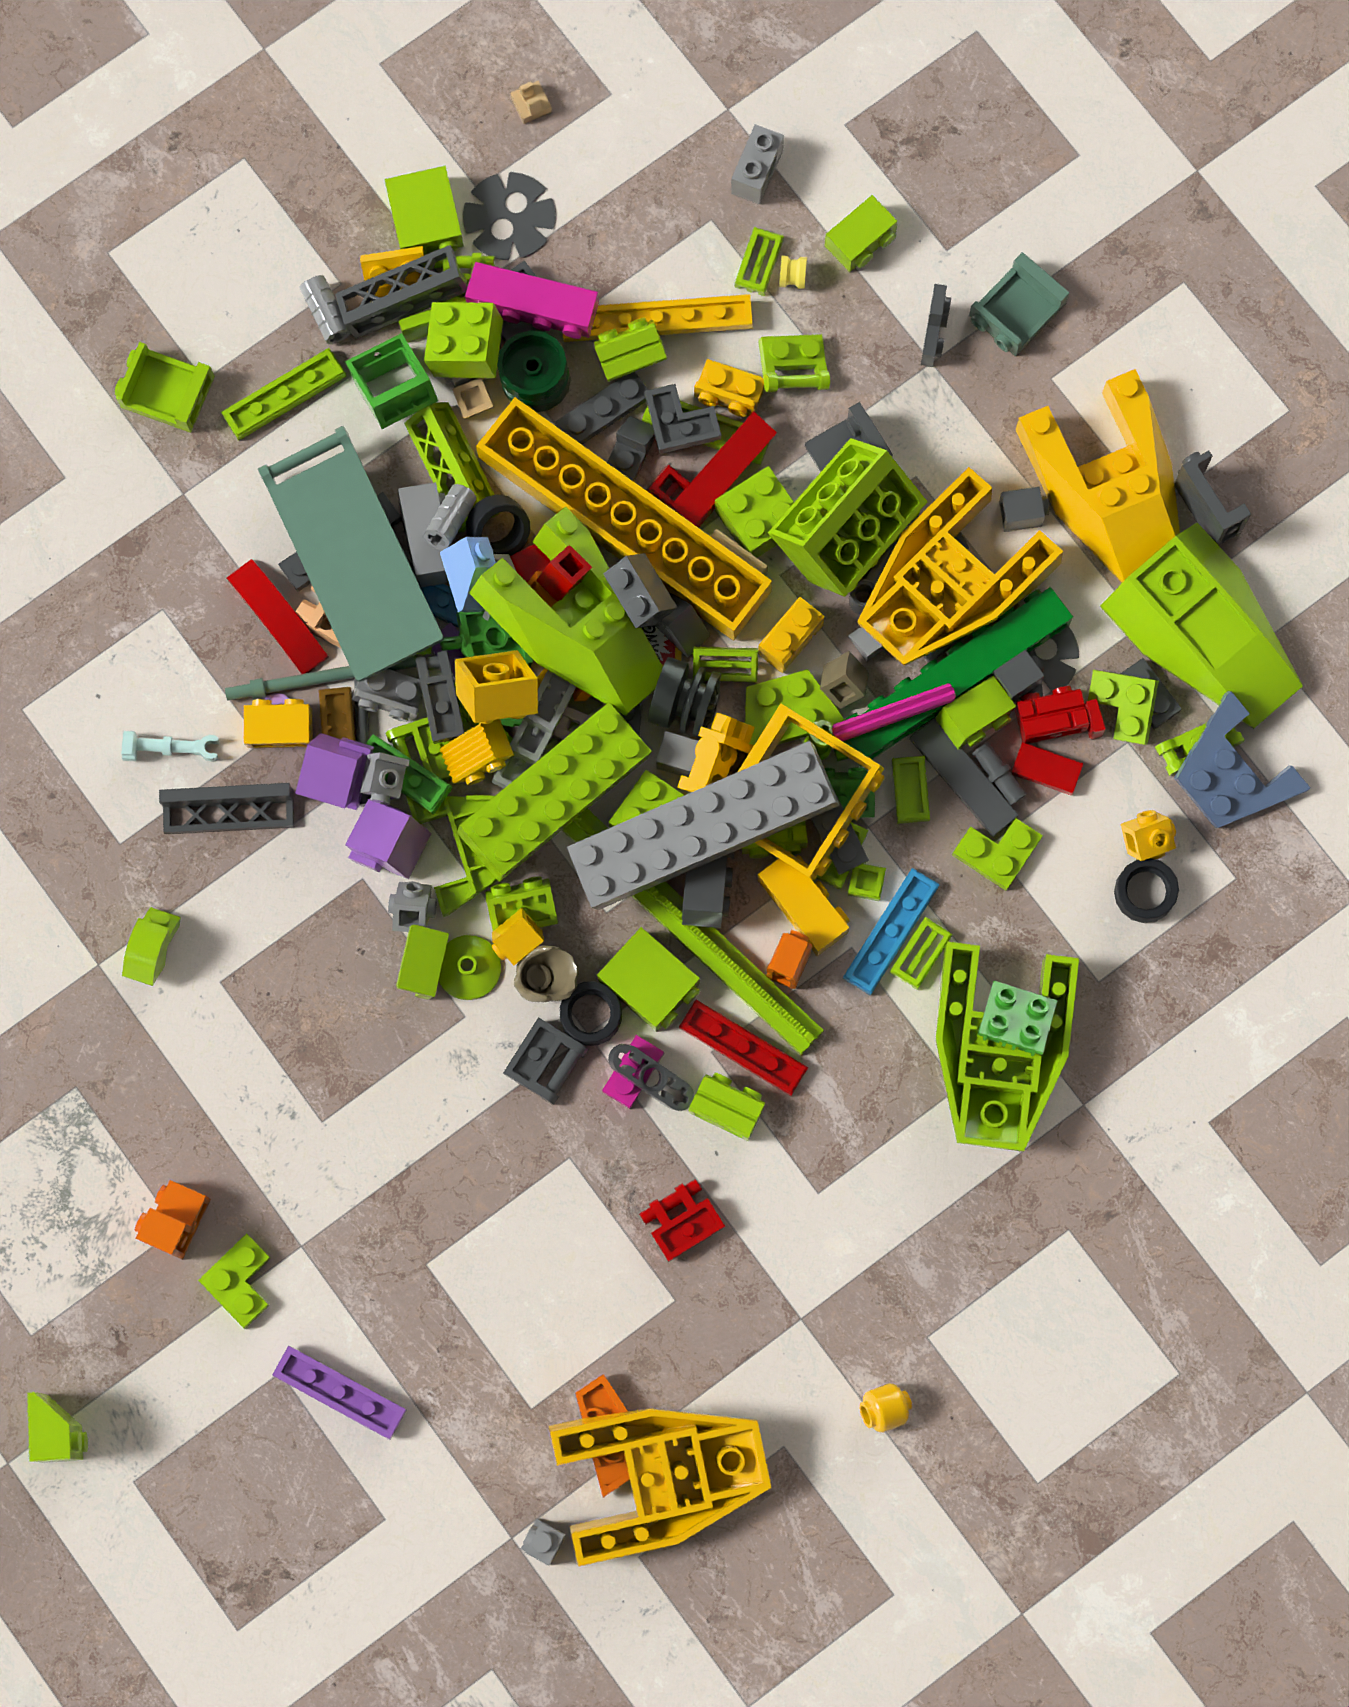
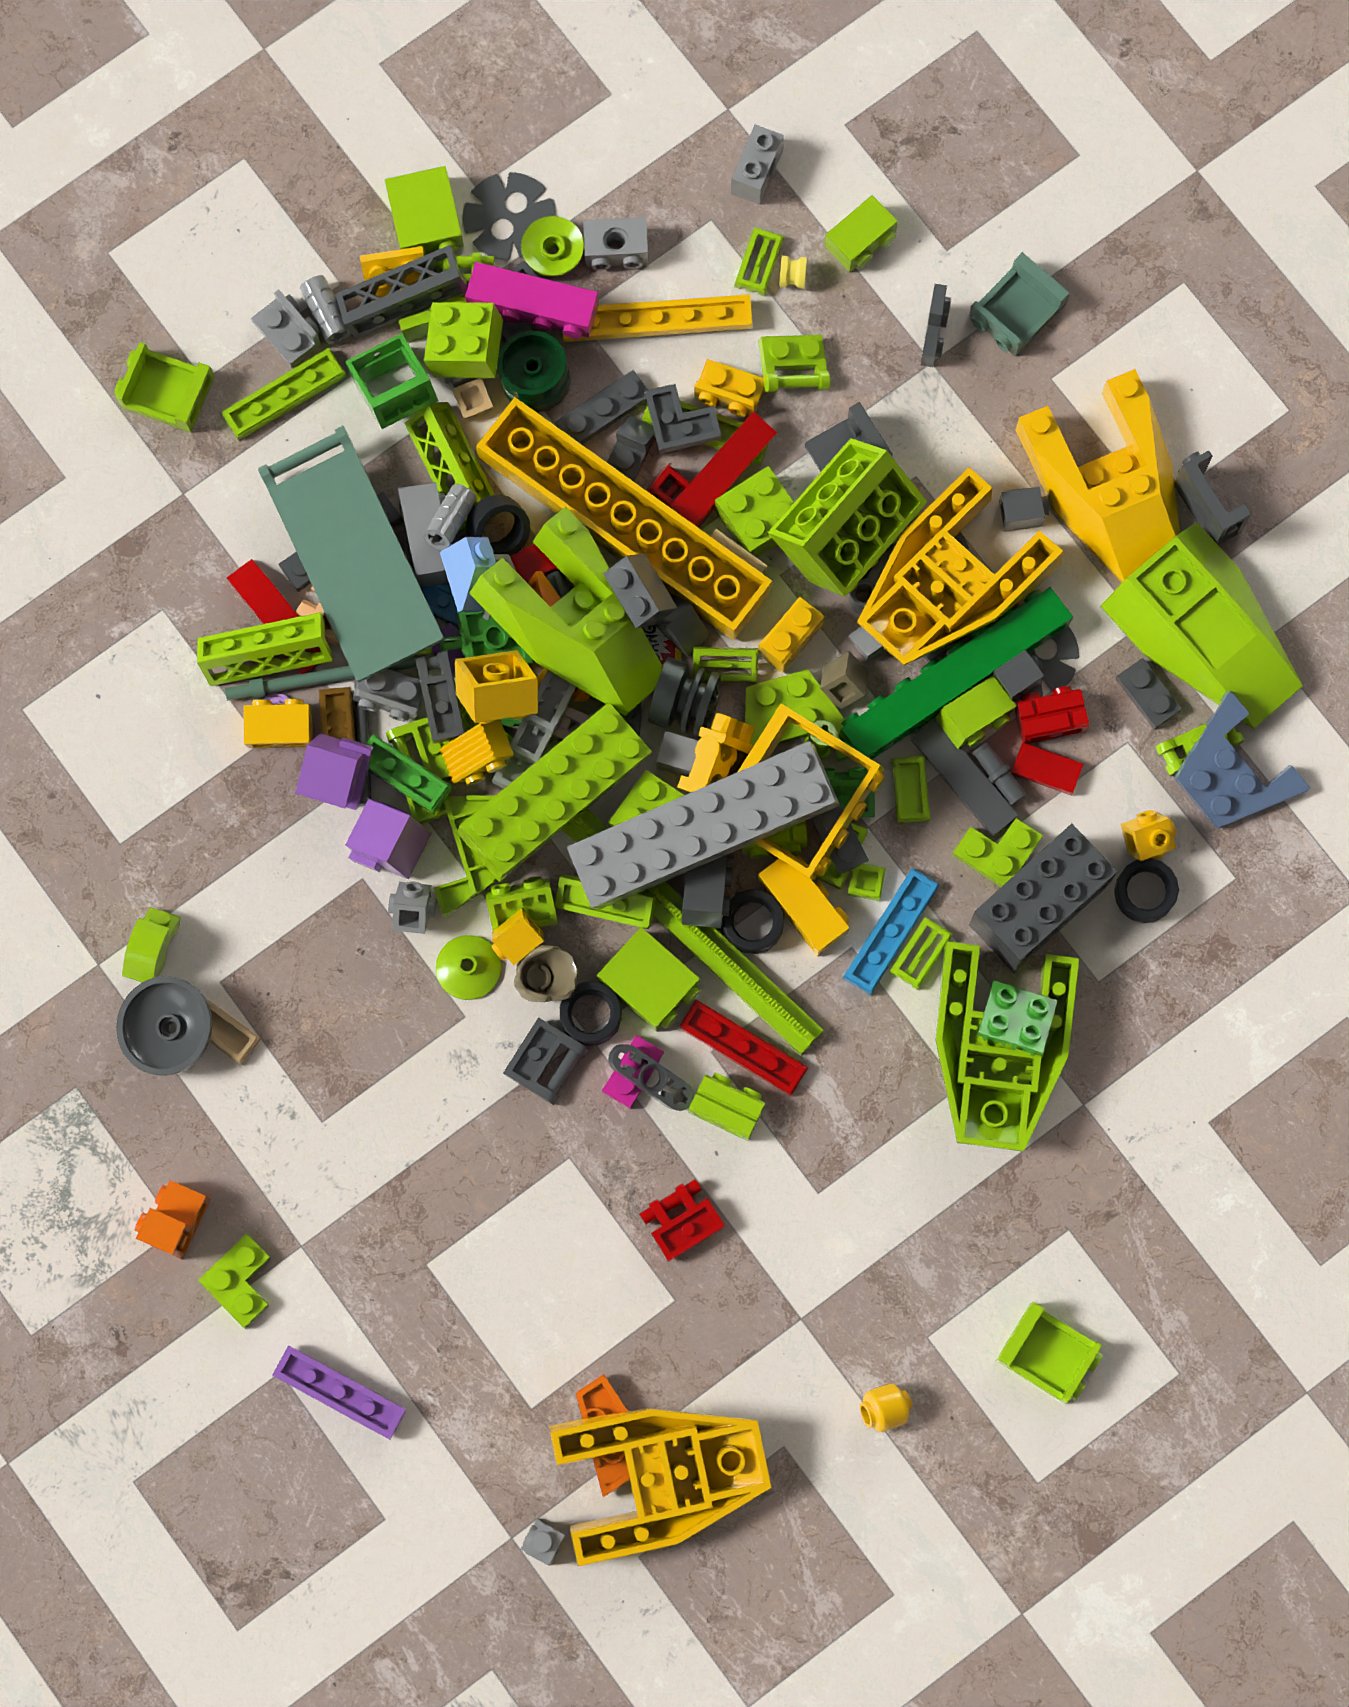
lime slope [27,1392,88,1463] -> none
light aqua piece [121,731,219,761] -> none
dark grey fence [159,783,294,834] -> none
light grey brick [360,752,410,804] -> none
lime panel [396,924,449,1000] -> none
tan tile [510,80,552,124] -> none
red brick [536,545,592,602] -> none
lime brick [594,318,667,382] -> none
orange brick [766,930,812,989] -> none
dark pink axle [831,683,956,741] -> none
red tile [1085,699,1106,740] -> none
lime plate [1088,670,1159,745] -> none
none -> dark grey dish [116,976,213,1076]
none -> lime fence [197,612,333,686]
none -> tan tile [207,1000,261,1065]
none -> light grey bracket [251,289,321,368]
none -> lime dish [521,216,584,277]
none -> lime plate [555,874,657,929]
none -> light grey brick [583,217,649,271]
none -> black tyre [722,889,784,954]
none -> dark grey brick [969,823,1118,973]
none -> lime panel [995,1302,1103,1404]

